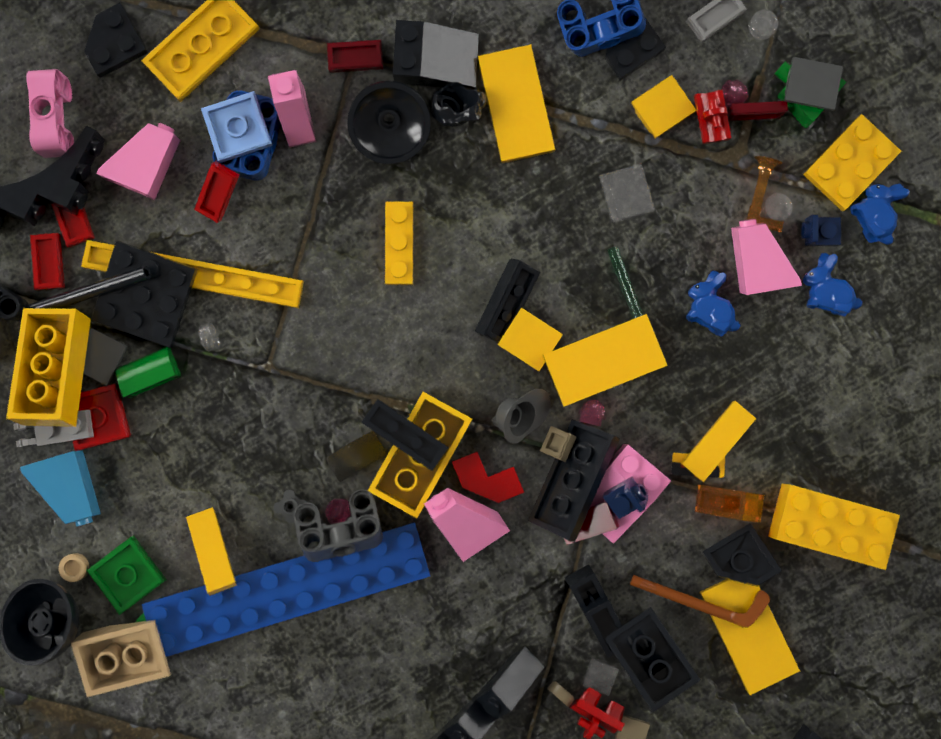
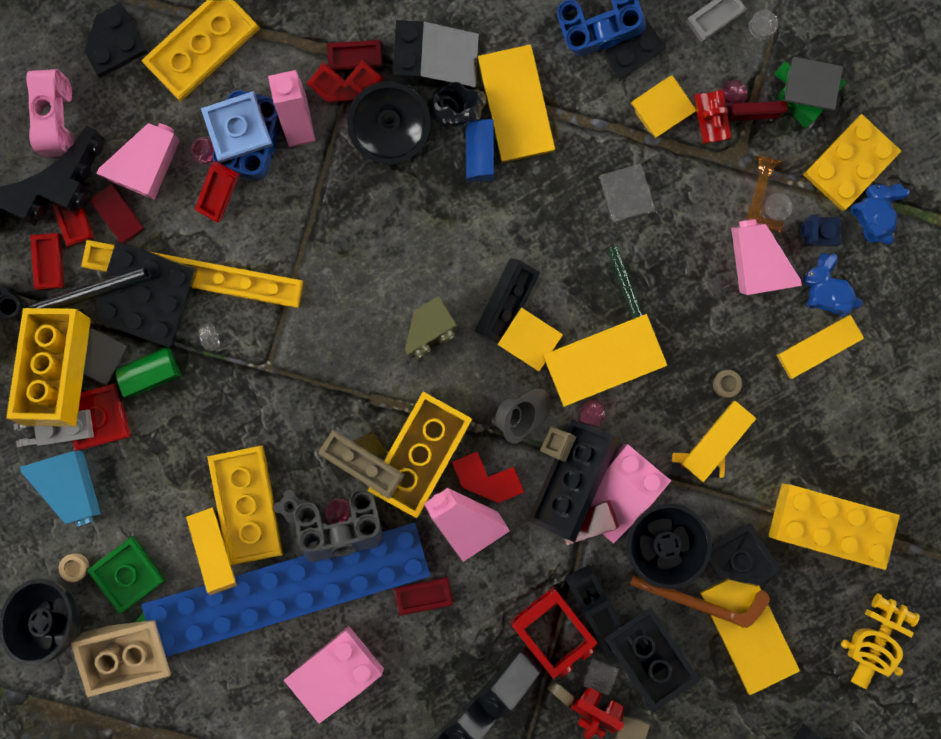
black plate [361,399,449,471] -> none
yellow plate [385,202,413,285] -> none
dark blue bracket [603,477,648,519] -> none
blue animal [686,271,741,337] -> none
clear orange slope [695,484,764,523] -> none
none -> dark red tile [89,184,146,243]
none -> clear pink plate [190,137,214,165]
none -> yellow tile [207,445,284,565]
none -> bright pink slope [284,626,384,724]
none -> red tile [306,60,383,102]
none -> dark tan tile [318,429,405,499]
none -> dark red tile [393,577,454,616]
none -> olive slope [405,296,457,359]
none -> blue brick [465,119,494,181]
none -> red window [510,586,598,679]
none -> black piece [627,504,712,589]
none -> dark tan tile [713,370,742,398]
none -> yellow tile [777,314,864,379]
none -> yellow torso [841,593,920,689]

